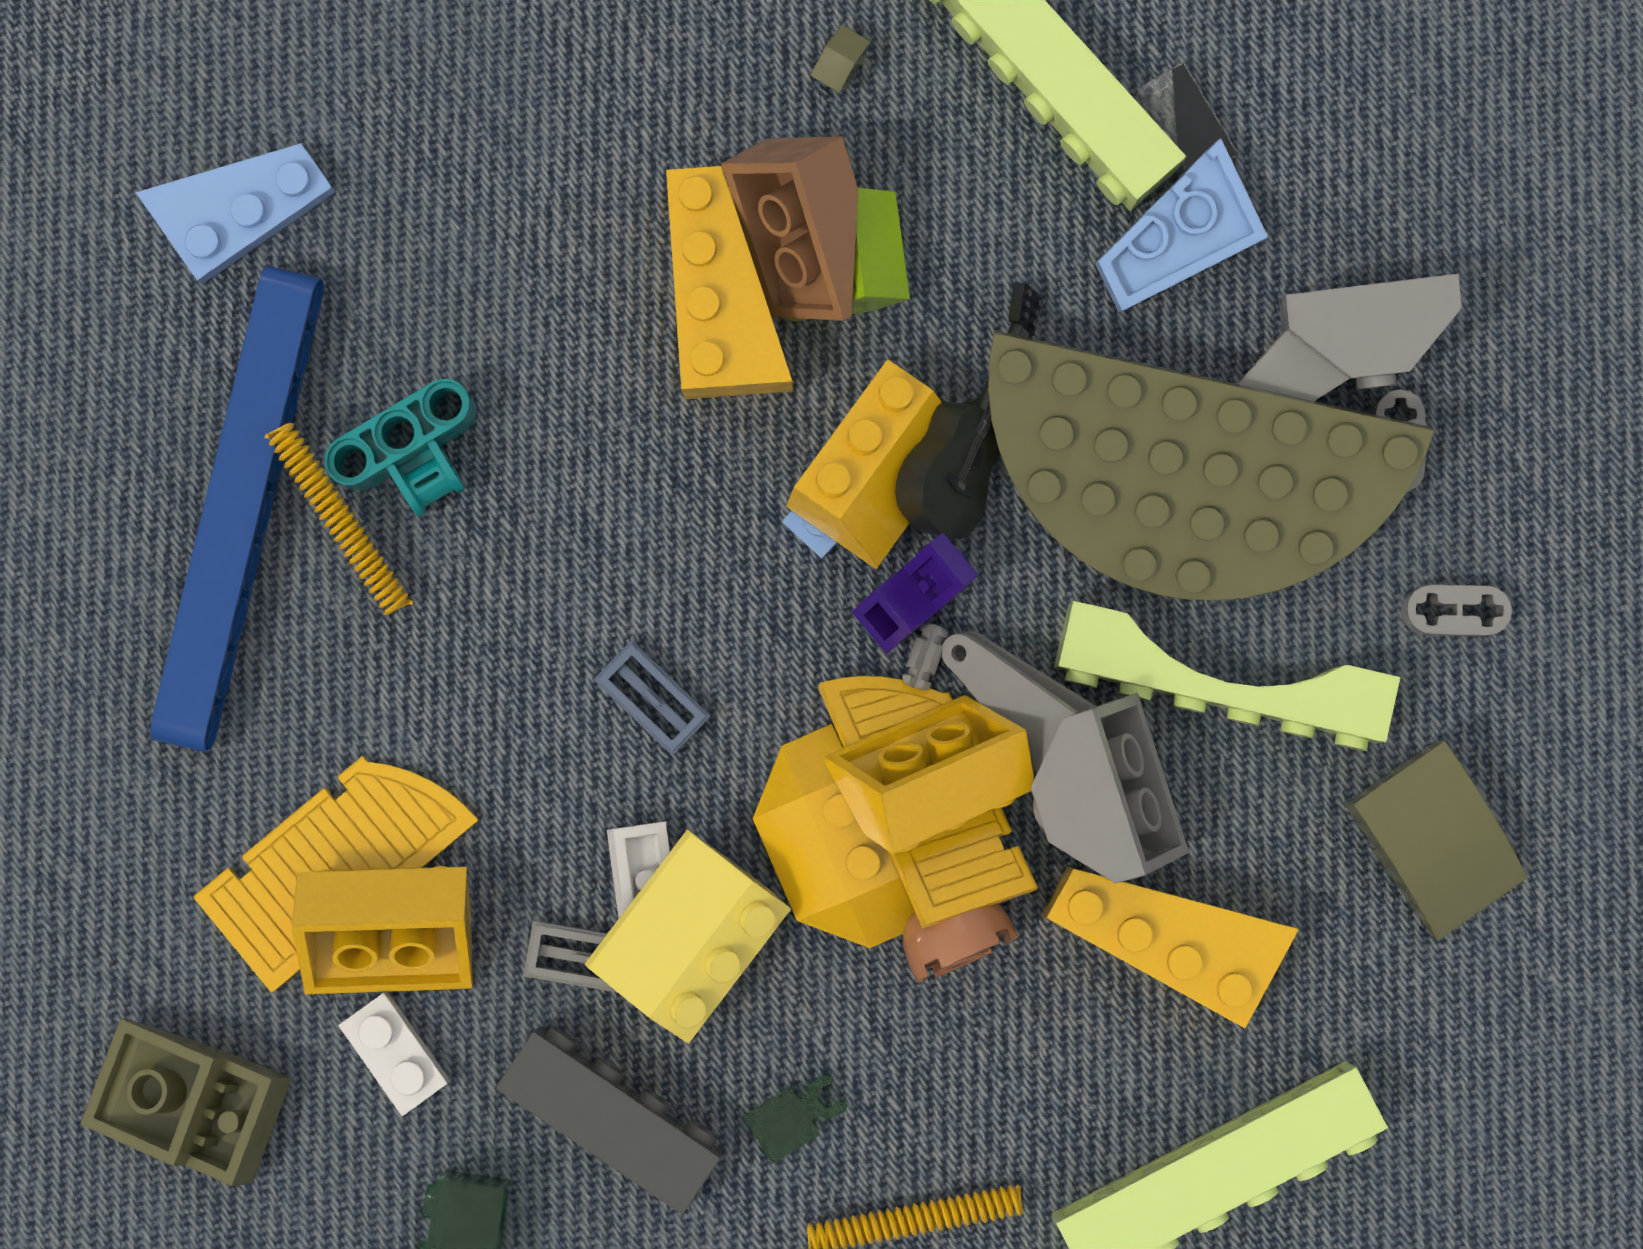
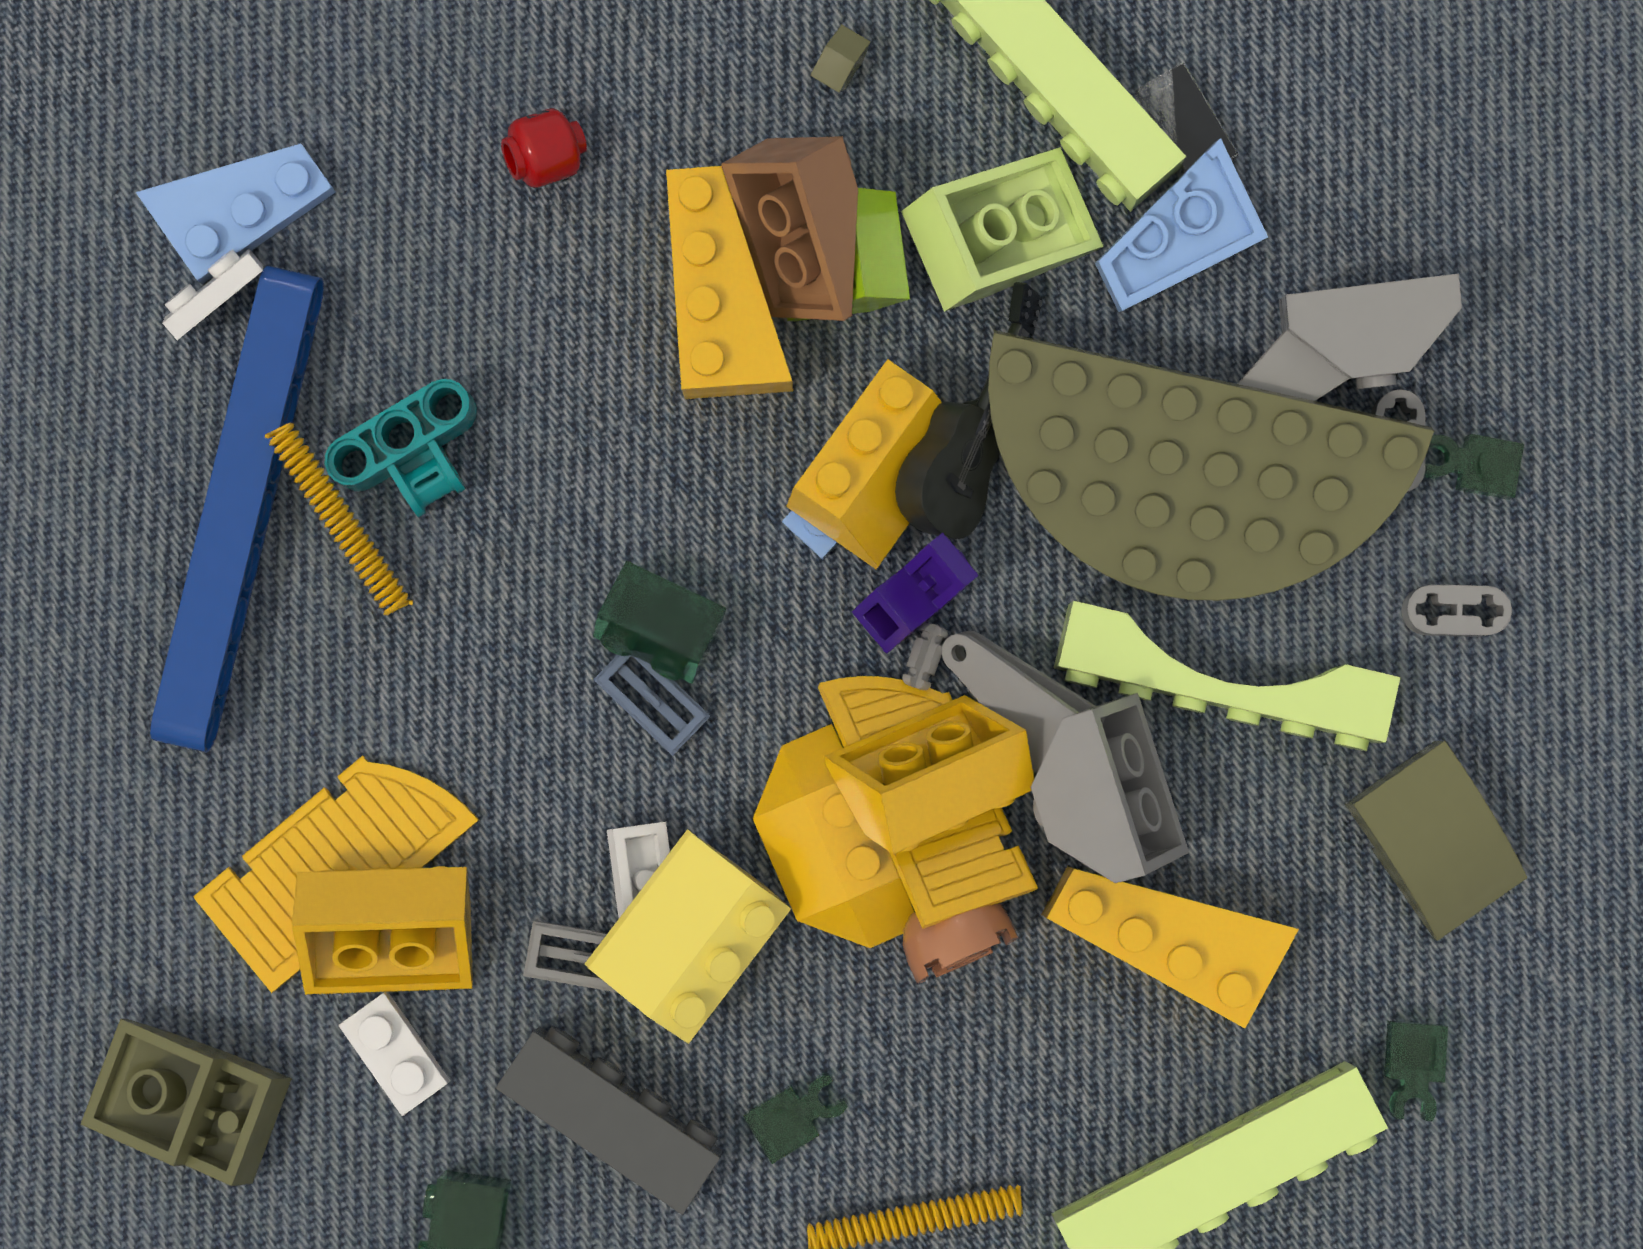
none -> white plate [162,249,264,340]
none -> red head [501,108,587,188]
none -> clear green brick [593,561,727,684]
none -> yellowish green slope [901,147,1103,312]
none -> clear green plate [1384,1020,1448,1121]
none -> clear green plate [1424,434,1524,500]

